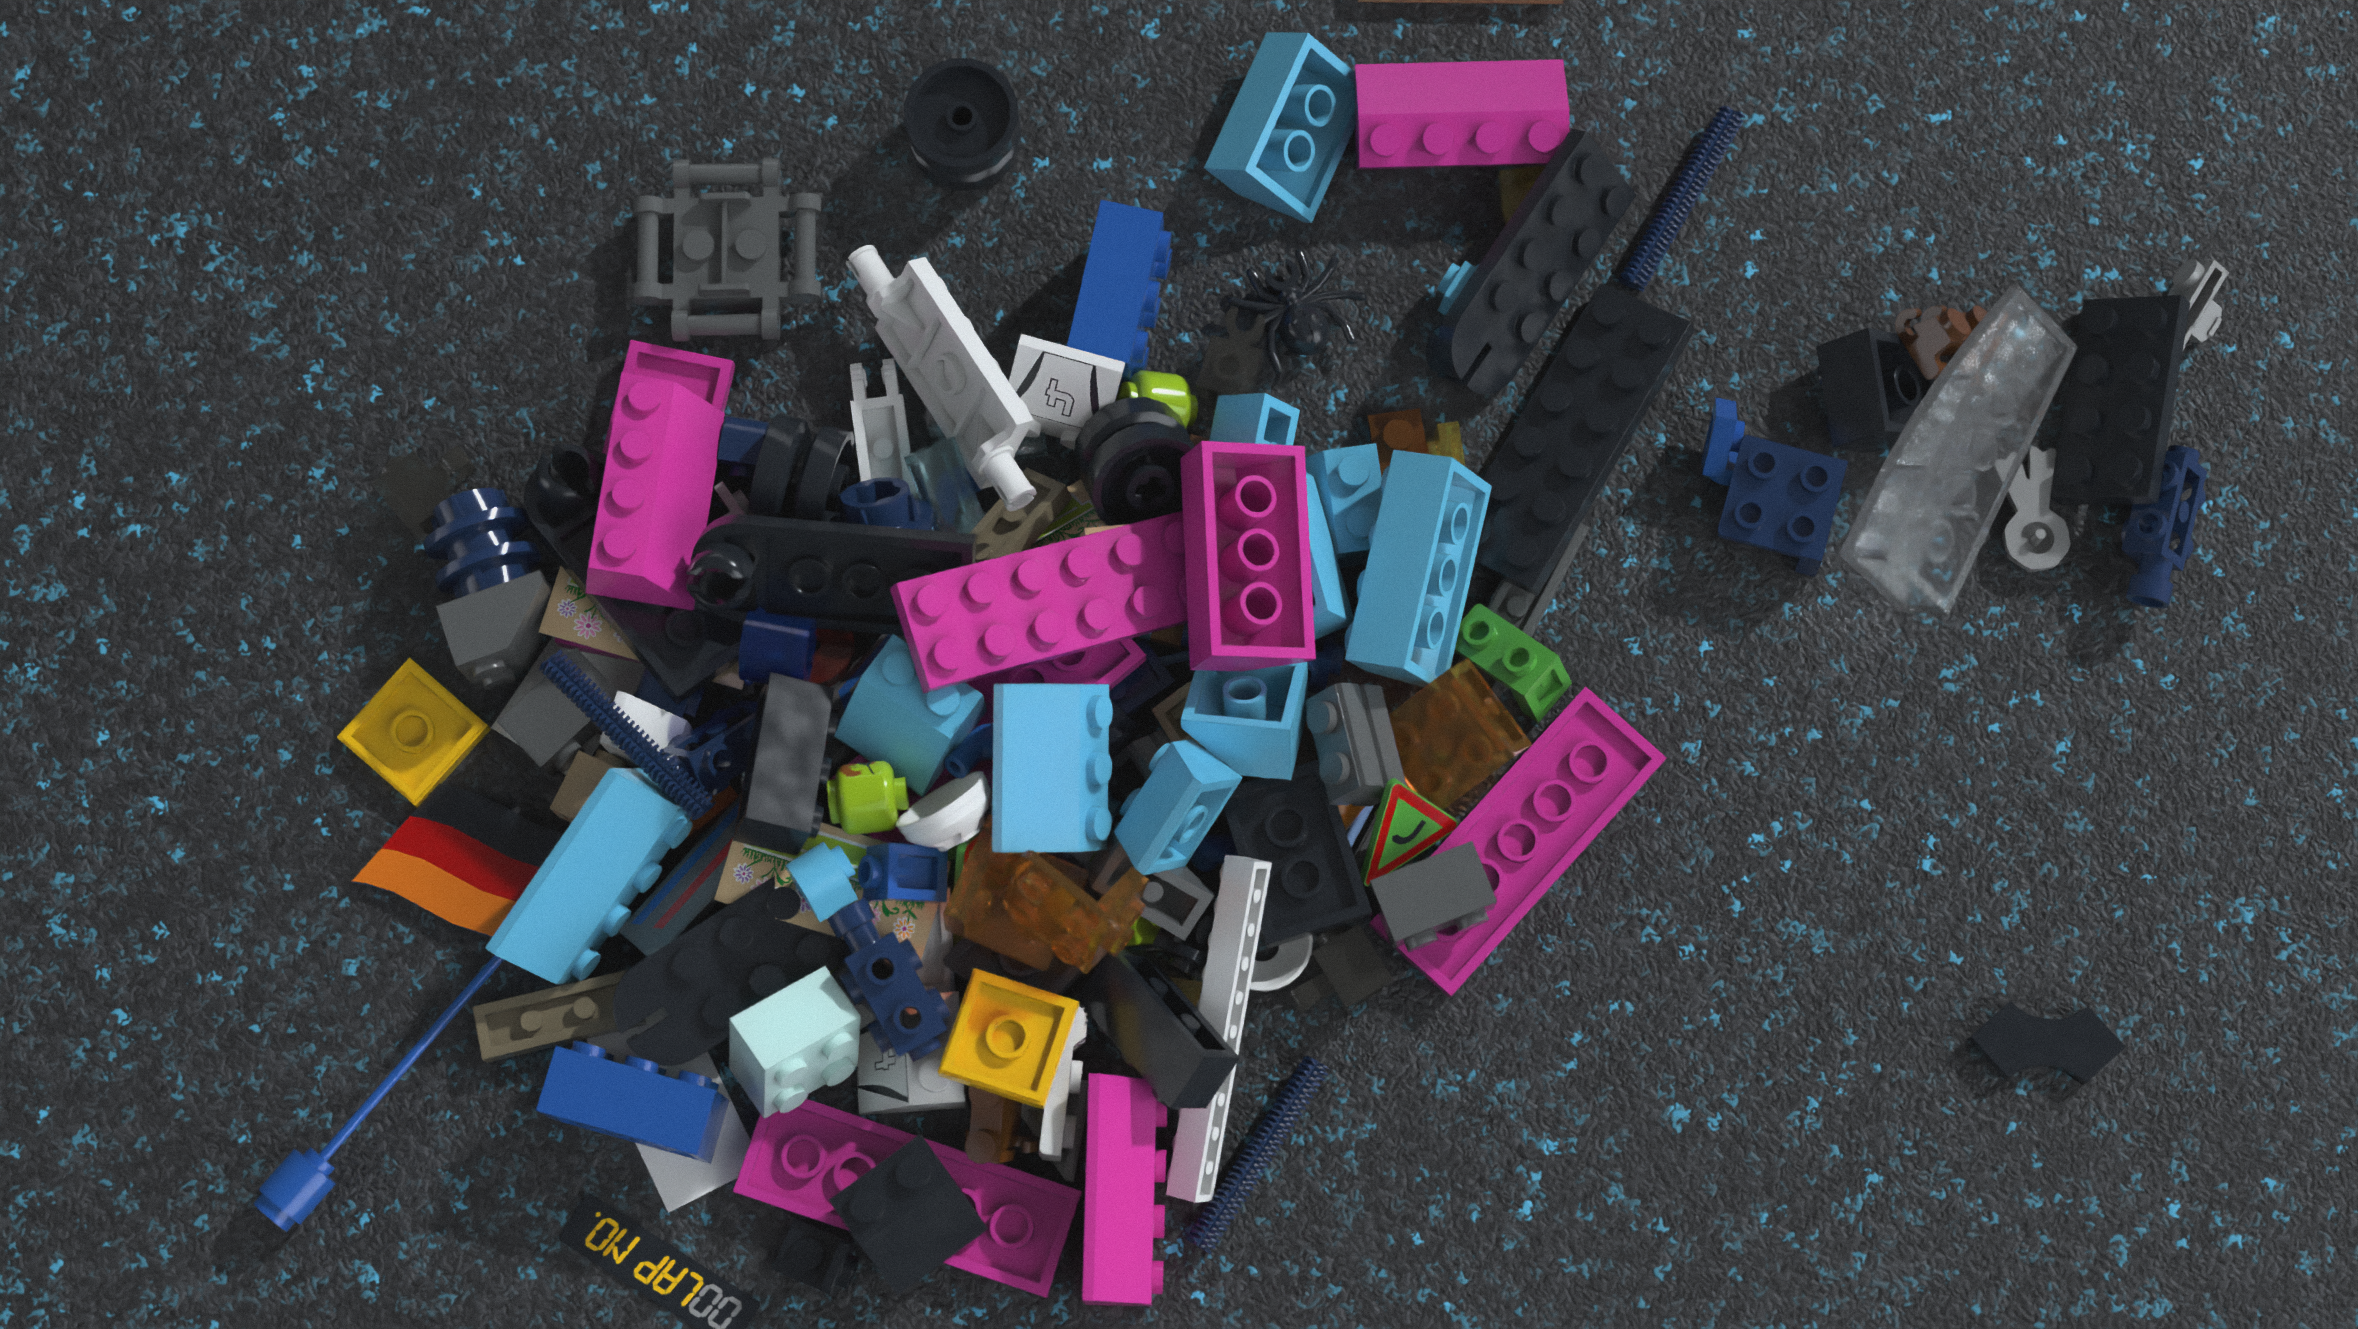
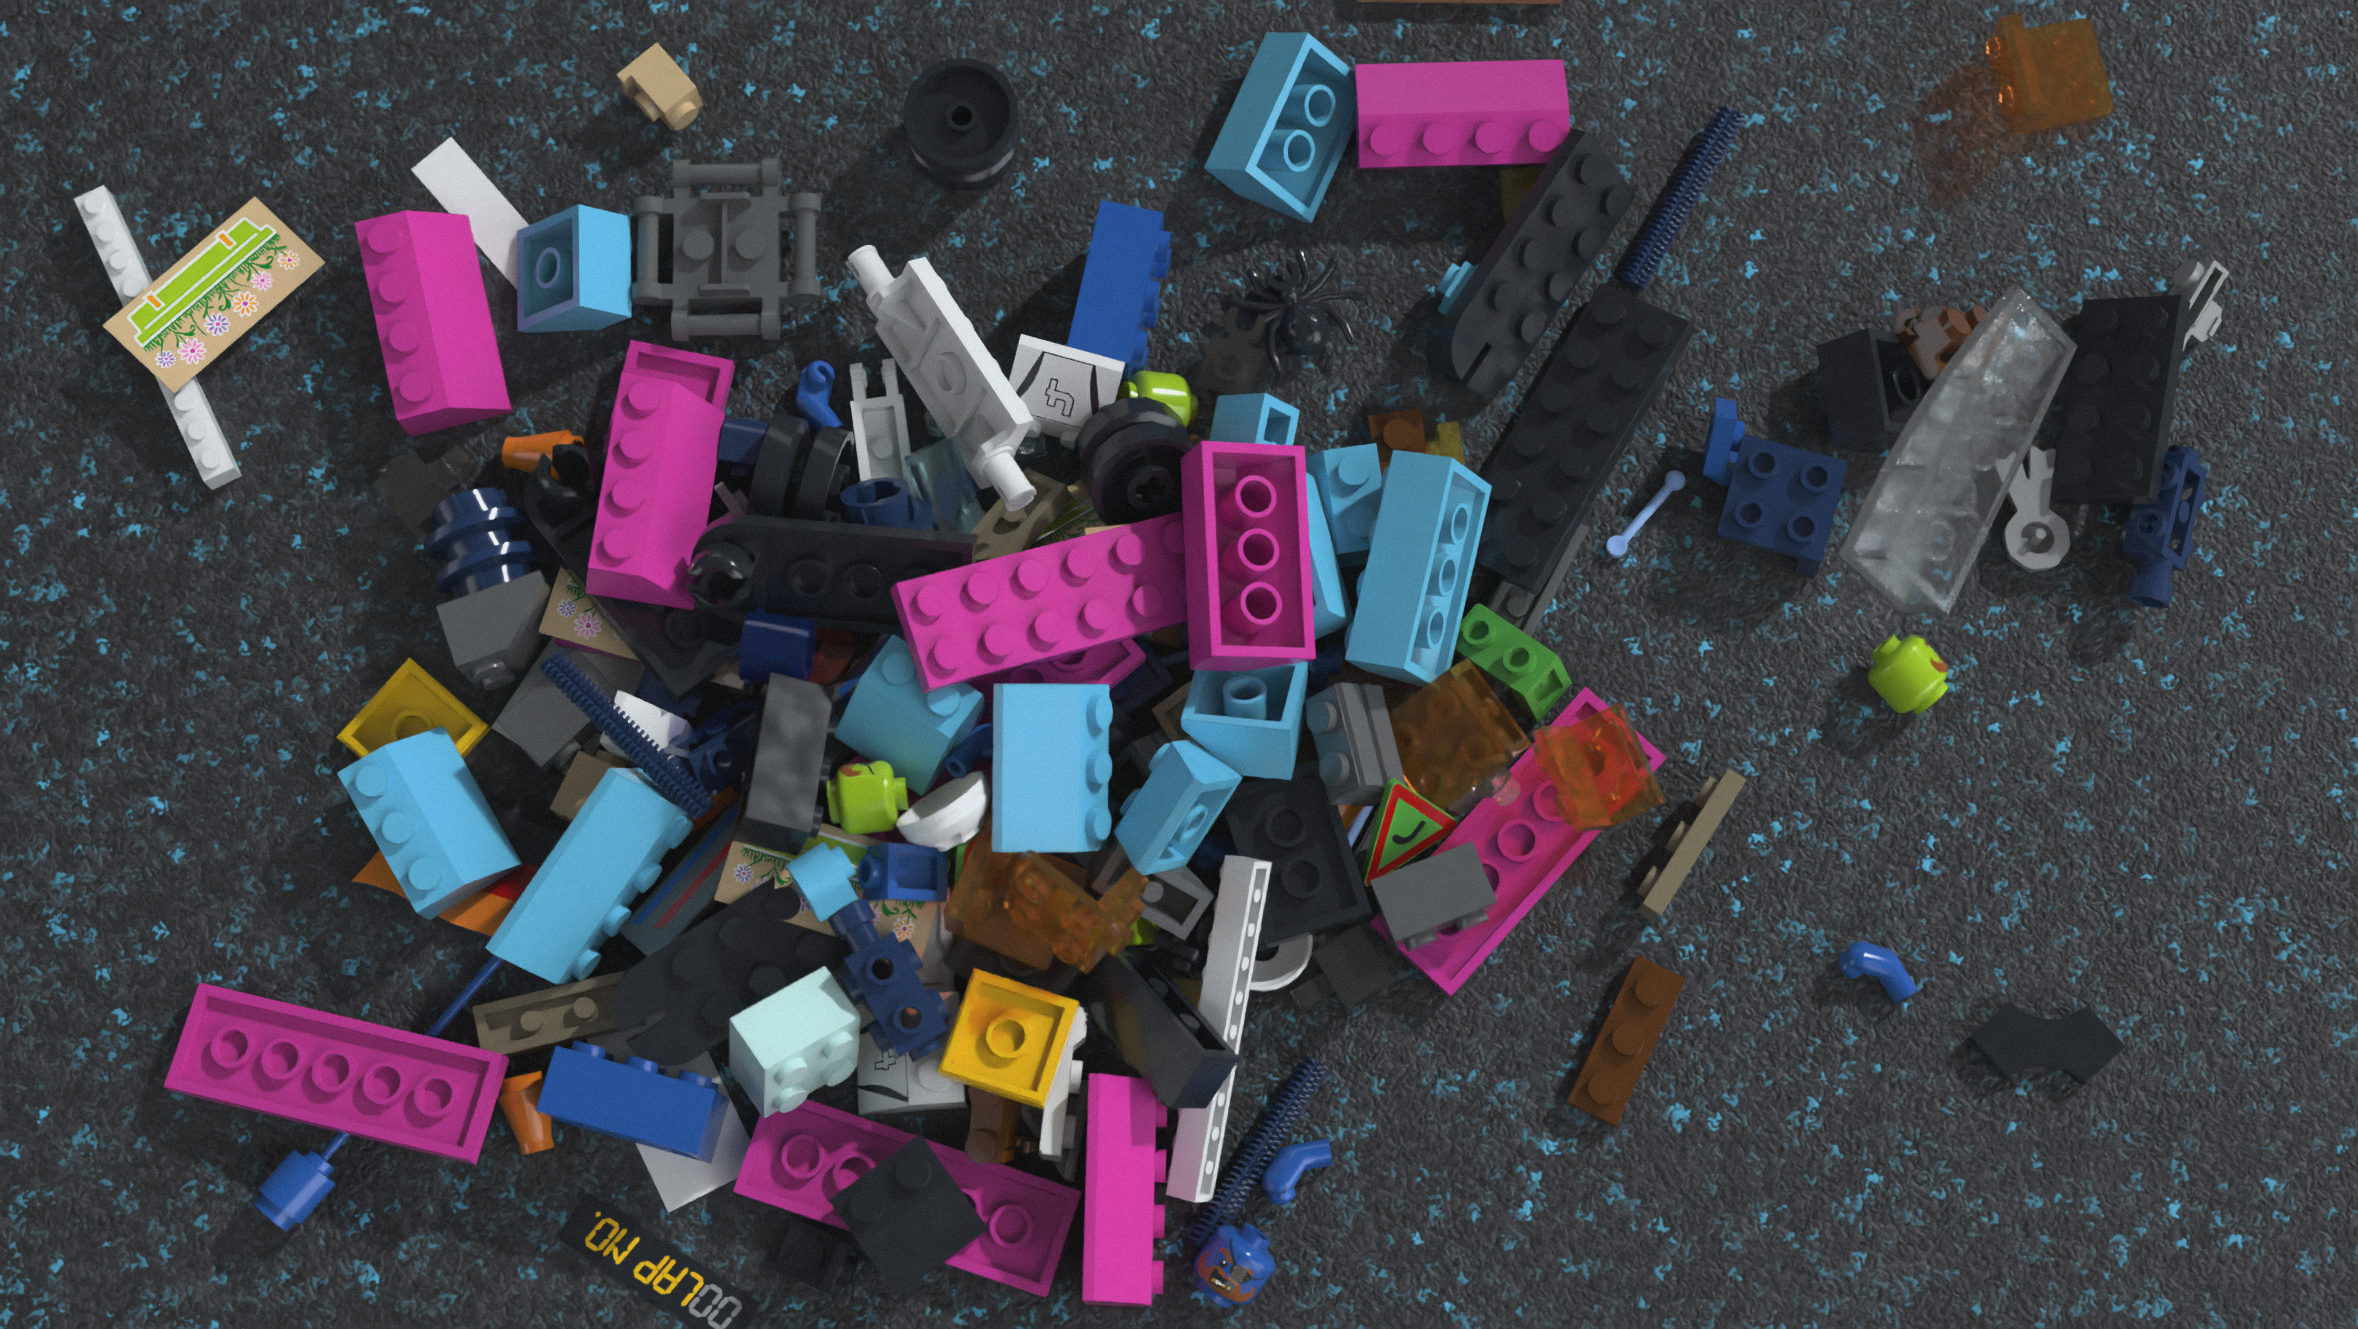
none -> white piece [74,185,242,490]
none -> sticker [102,196,326,393]
none -> dark pink plate [164,982,509,1165]
none -> medium azure slope [337,726,524,920]
none -> dark pink slope [354,210,512,437]
none -> white sticker [411,137,529,290]
none -> orange cone [497,1071,554,1155]
none -> orange cone [502,430,585,483]
none -> medium azure slope [517,204,633,333]
none -> tan brick [617,42,703,131]
none -> blue arm [795,360,845,432]
none -> blue head [1193,1223,1275,1308]
none -> blue arm [1262,1138,1333,1205]
none -> clear arm [1445,764,1521,814]
none -> clear orange bracket [1533,704,1667,832]
none -> reddish brown plate [1565,955,1687,1128]
none -> light blue hinge [1606,470,1686,558]
none -> dark tan plate [1636,768,1747,923]
none -> blue arm [1838,941,1918,1004]
none -> lime head [1867,634,1949,715]
none -> clear orange bracket [1986,13,2114,137]

